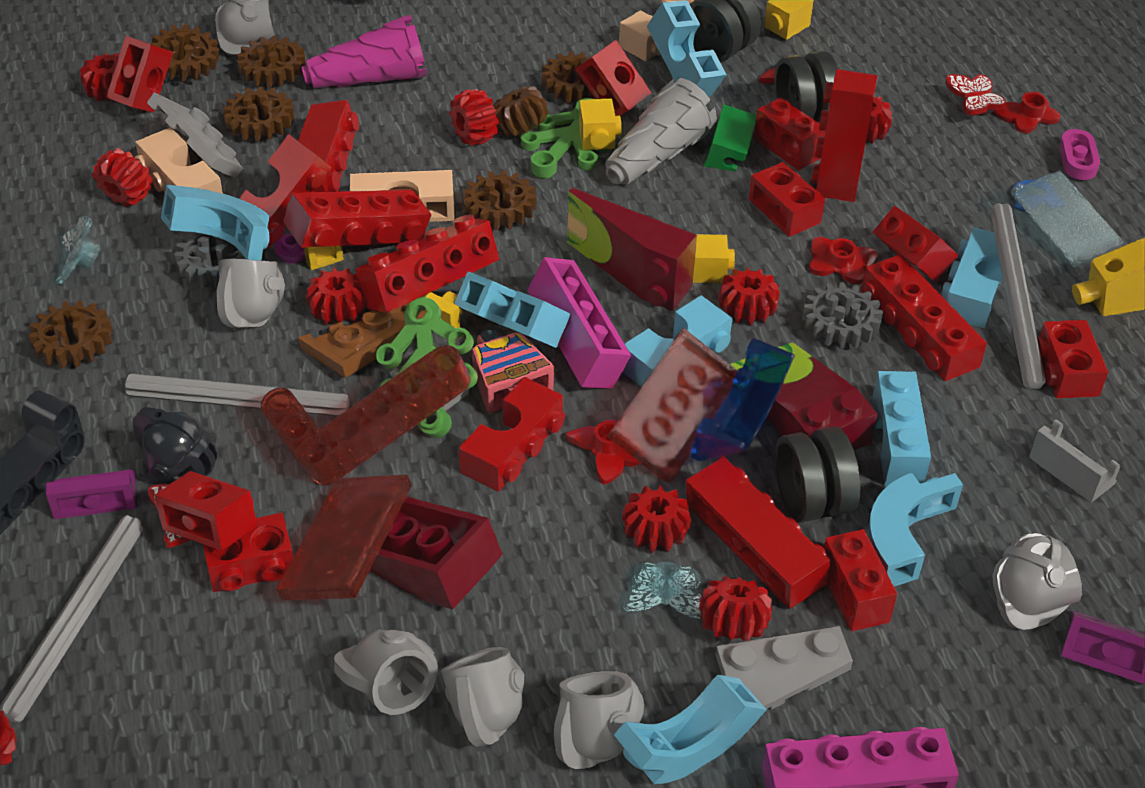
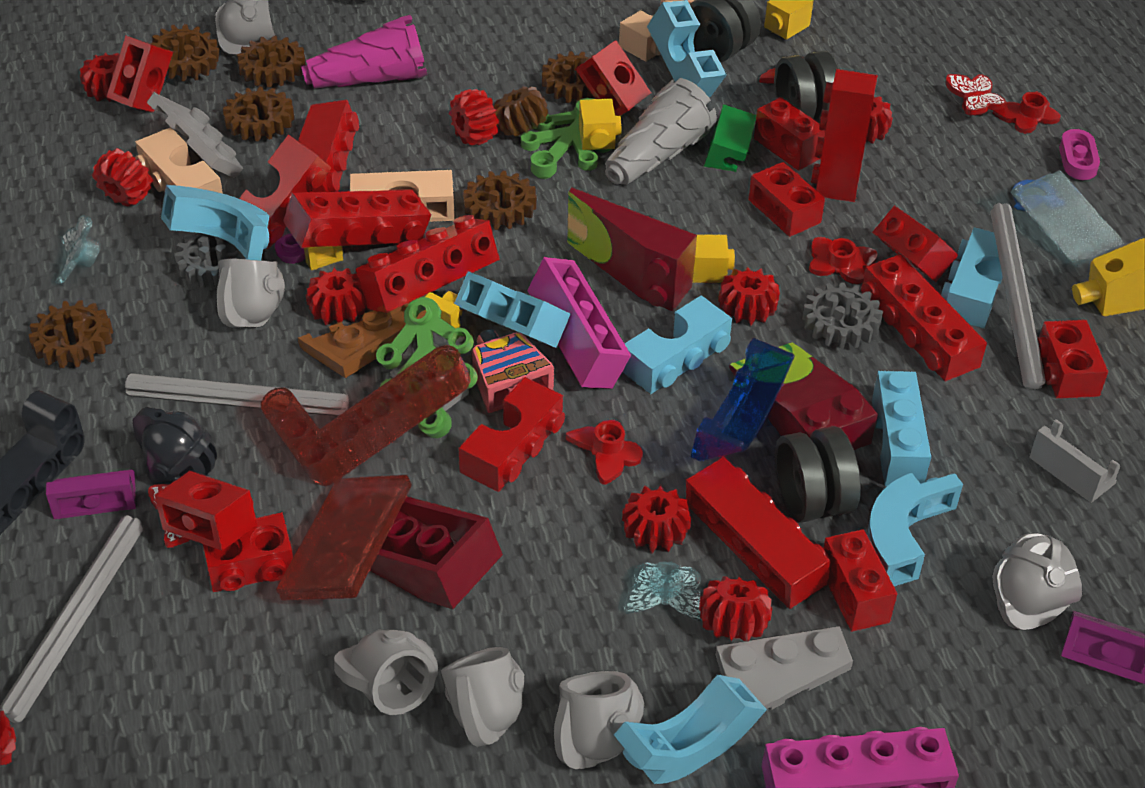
clear red tile [607,328,742,484] -> none

